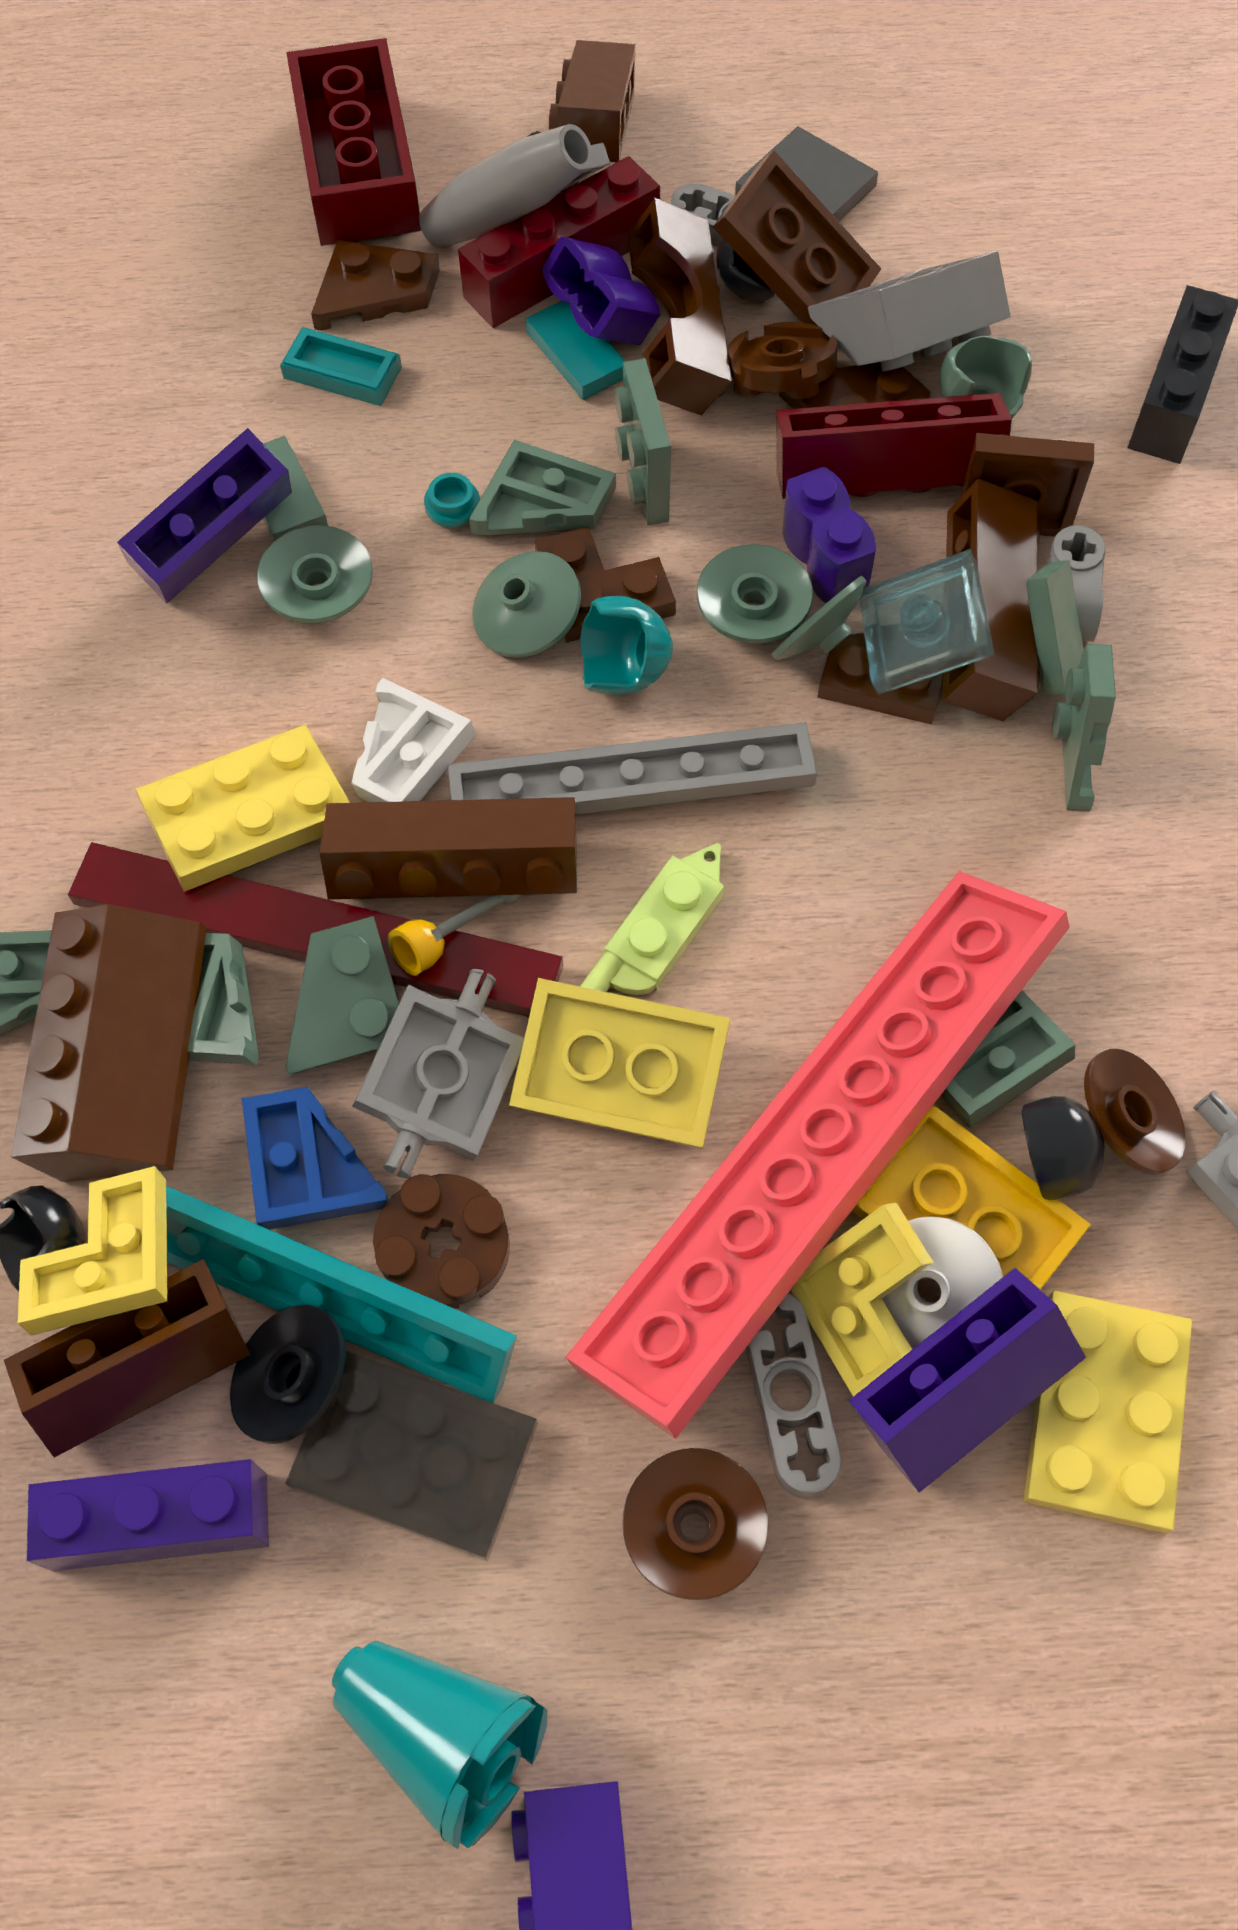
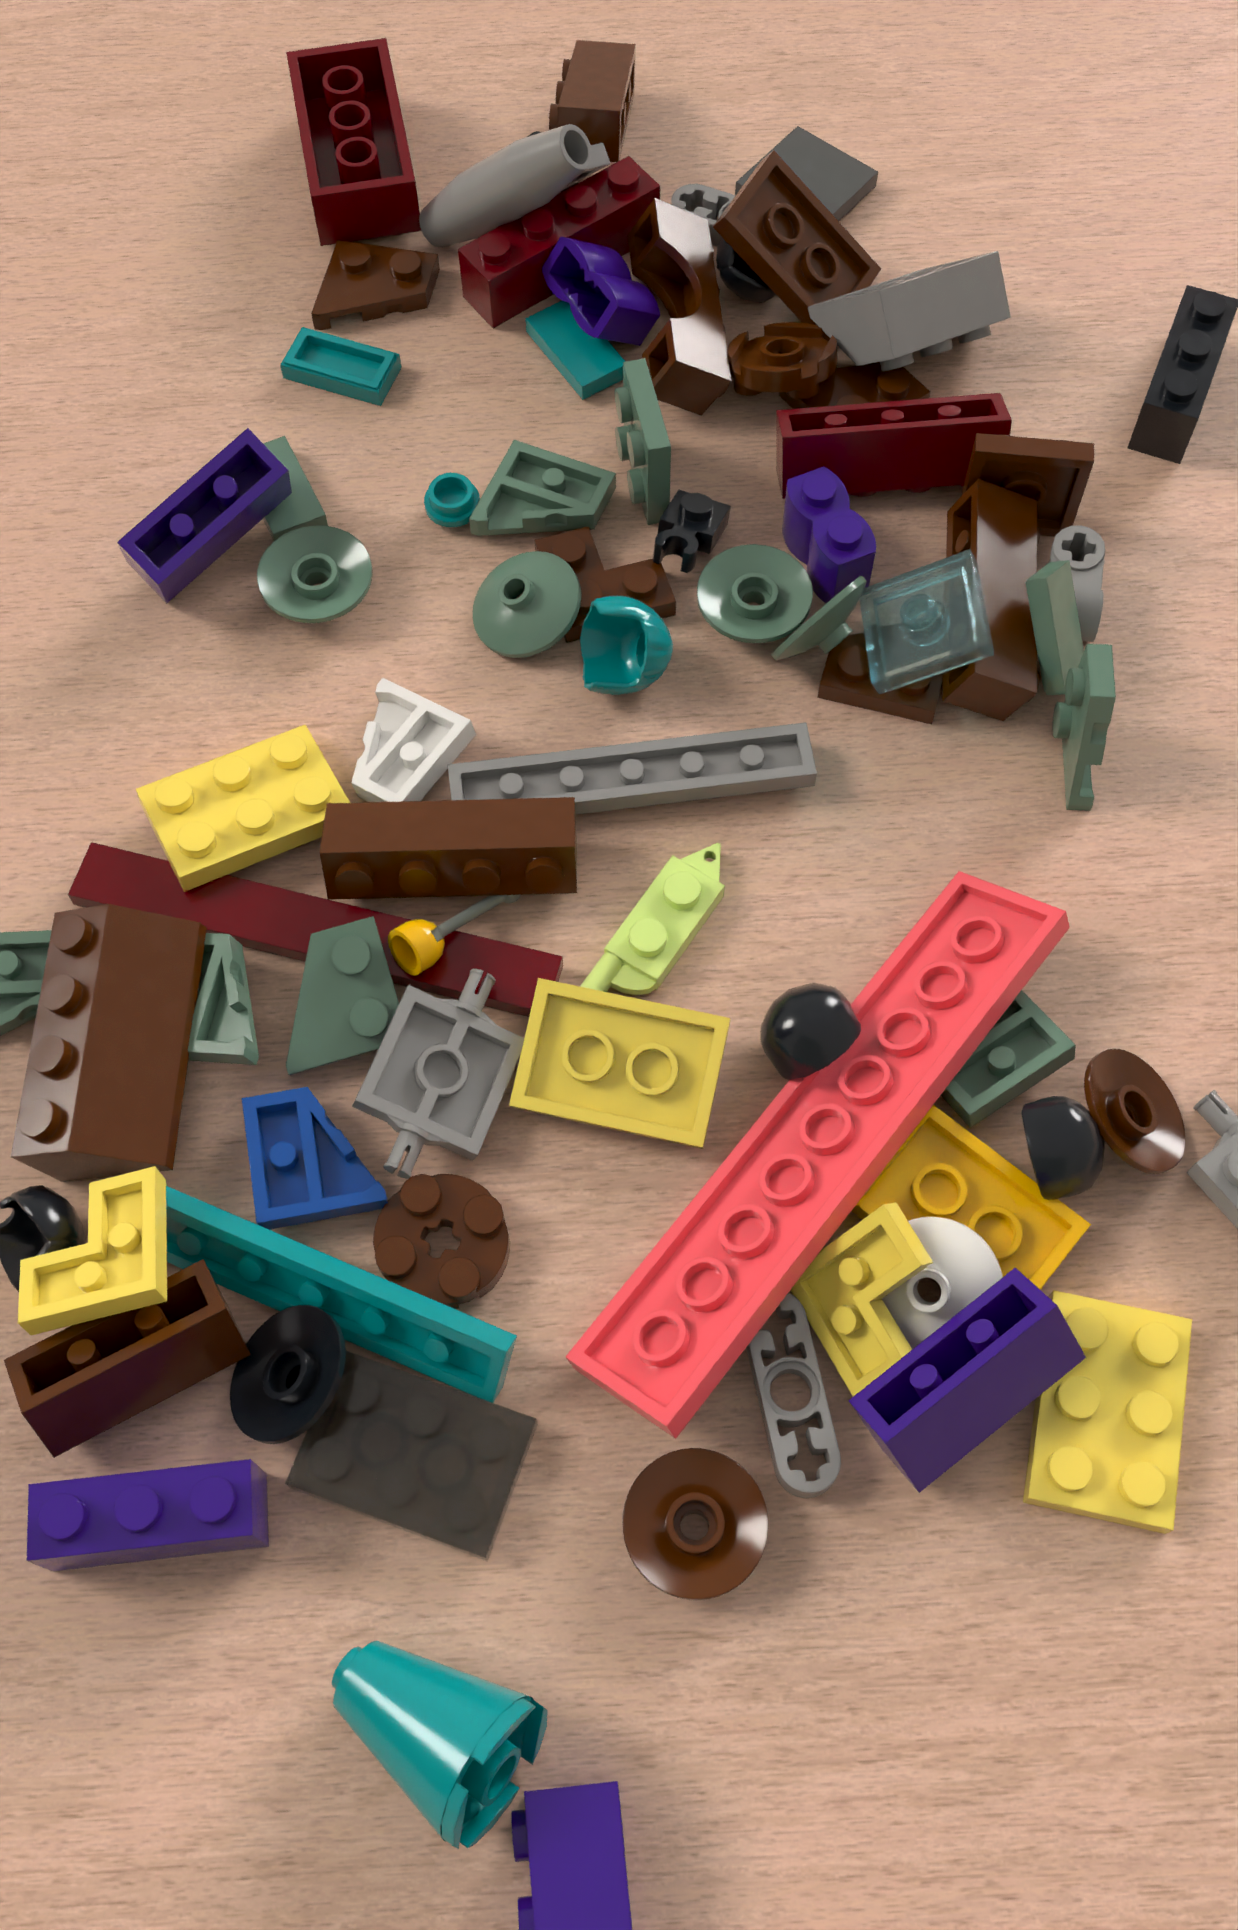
sand green hair [938,336,1032,419] -> none
none -> black plate [652,490,731,573]
none -> black hair [760,983,861,1080]

